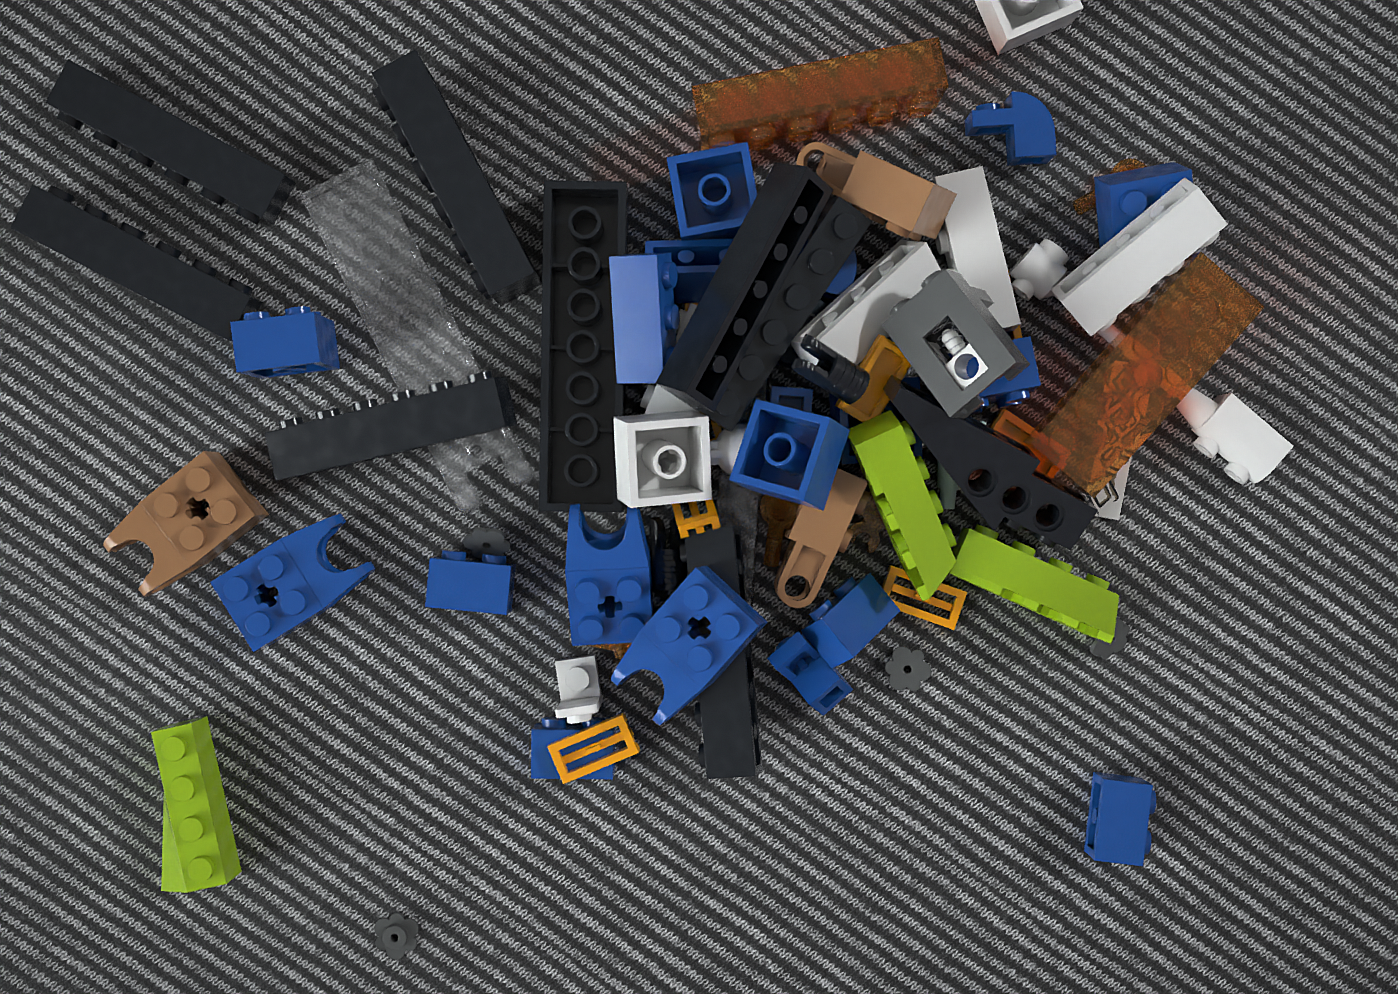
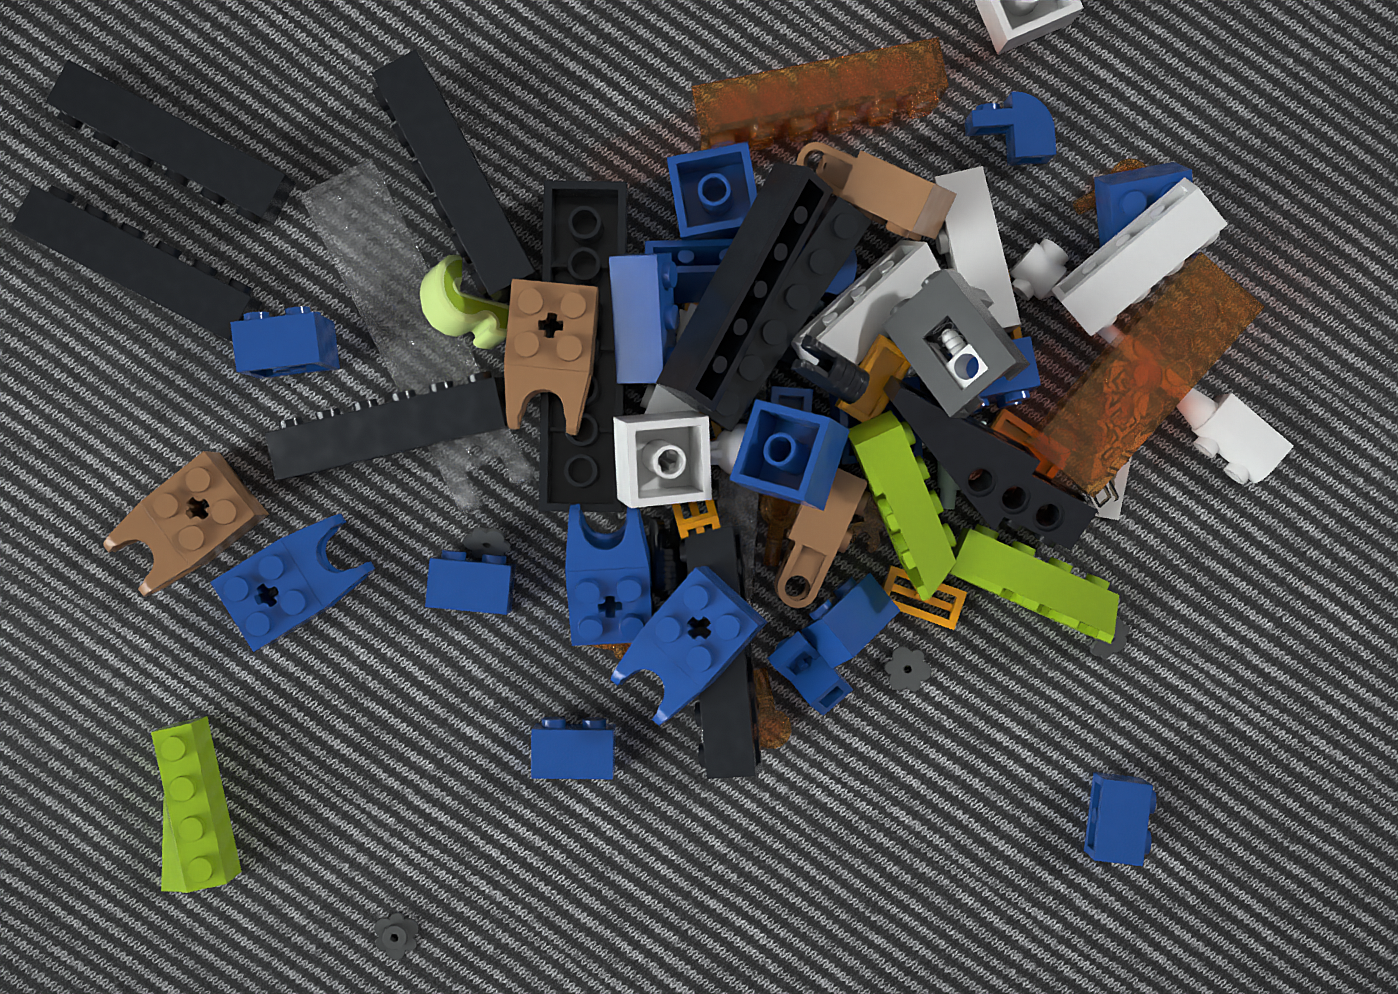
light orange tile [547,712,640,784] -> none
white bracket [555,654,603,723] -> none
none -> yellowish green animal [420,255,509,349]
none -> medium nougat brick [504,279,600,435]
none -> clear orange plate [754,668,791,749]

